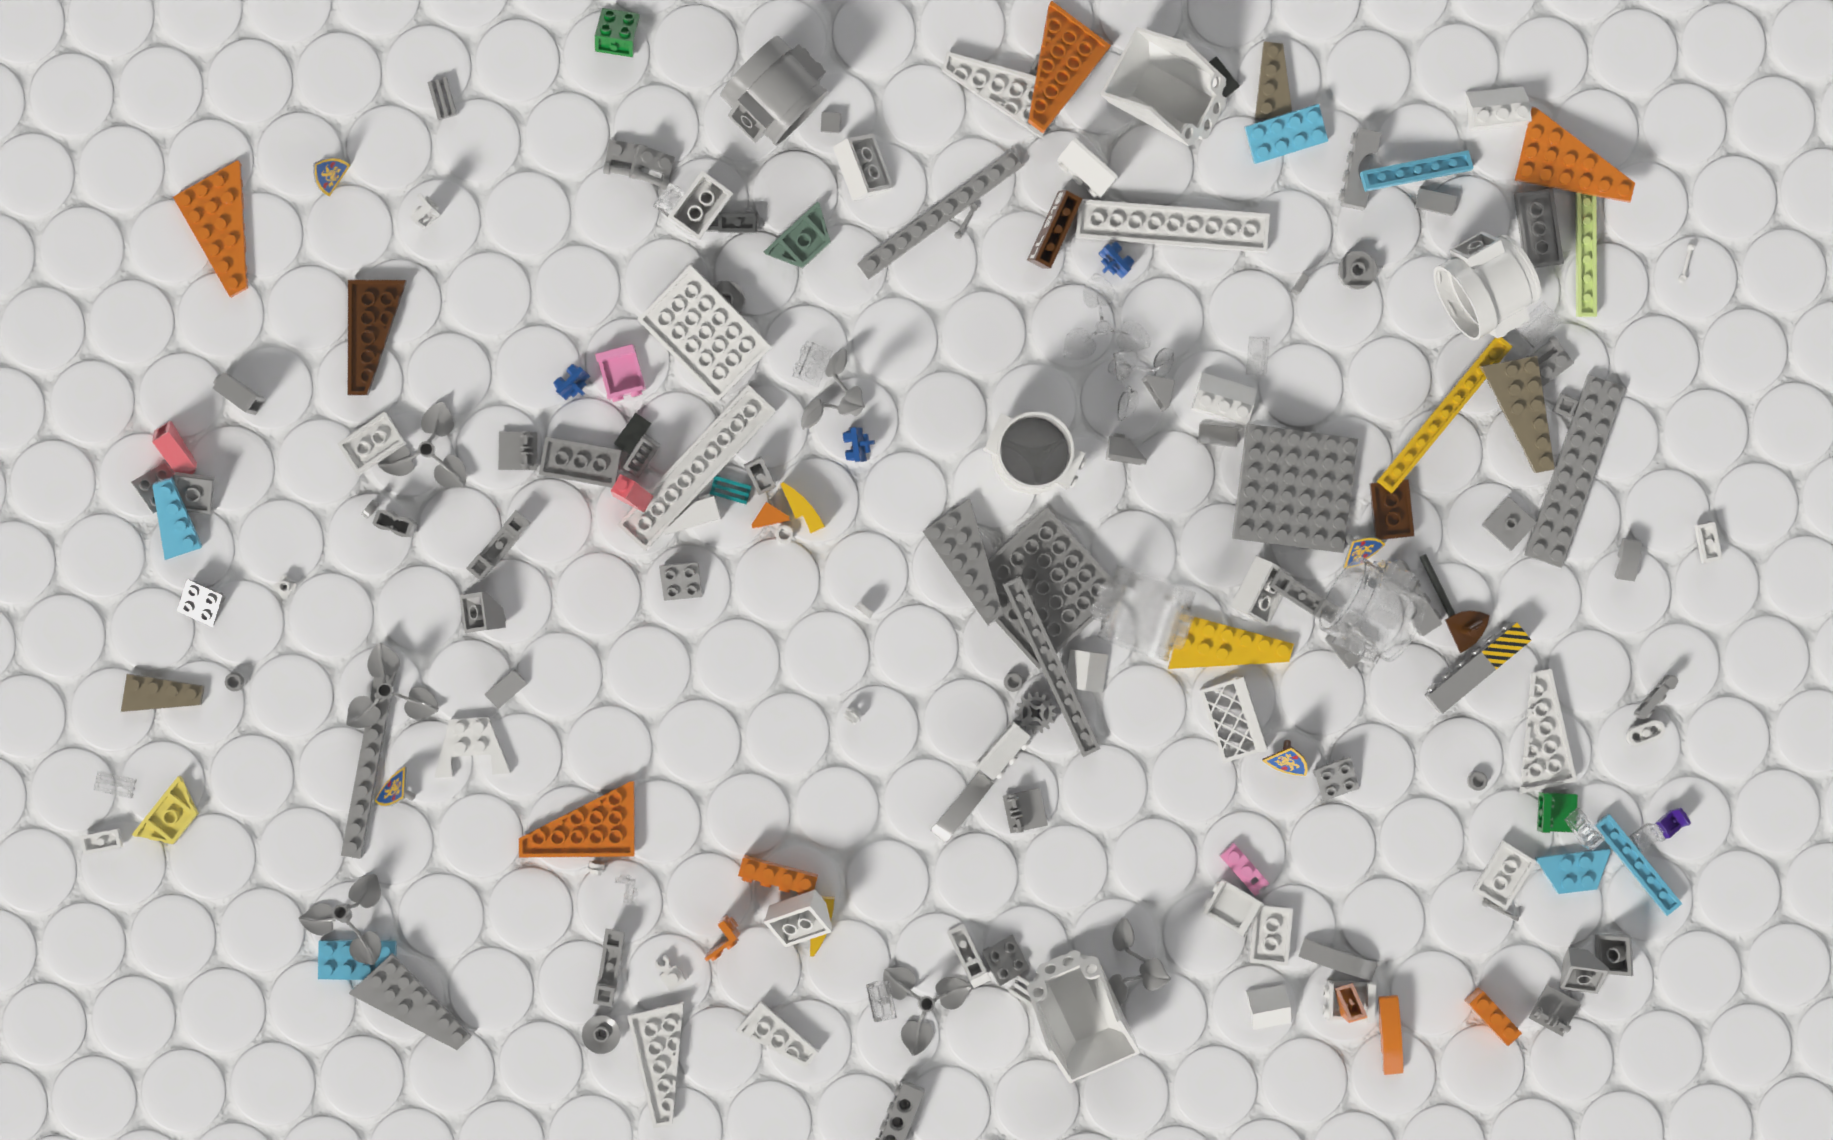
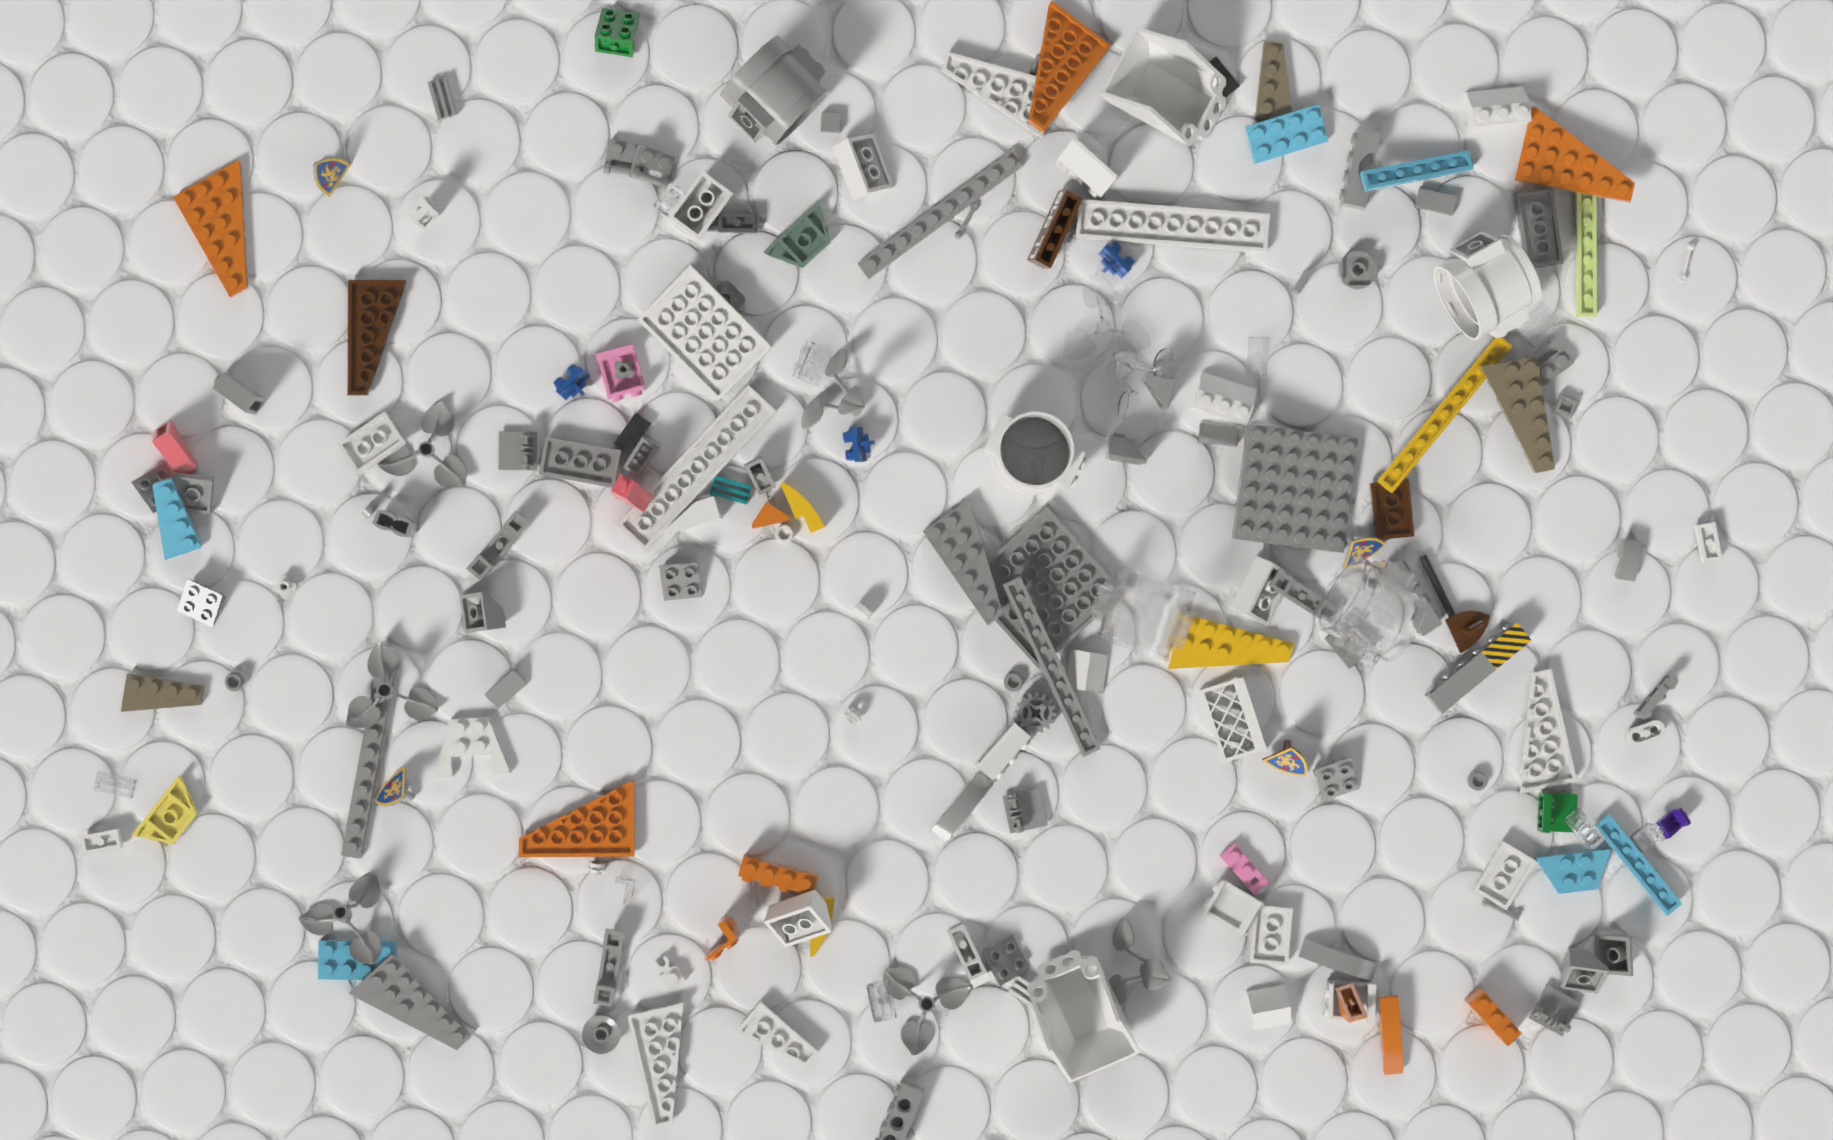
light grey plate [1482,497,1537,551] -> none
light grey plate [1524,375,1625,568] -> none
none -> light grey plate [614,359,634,379]

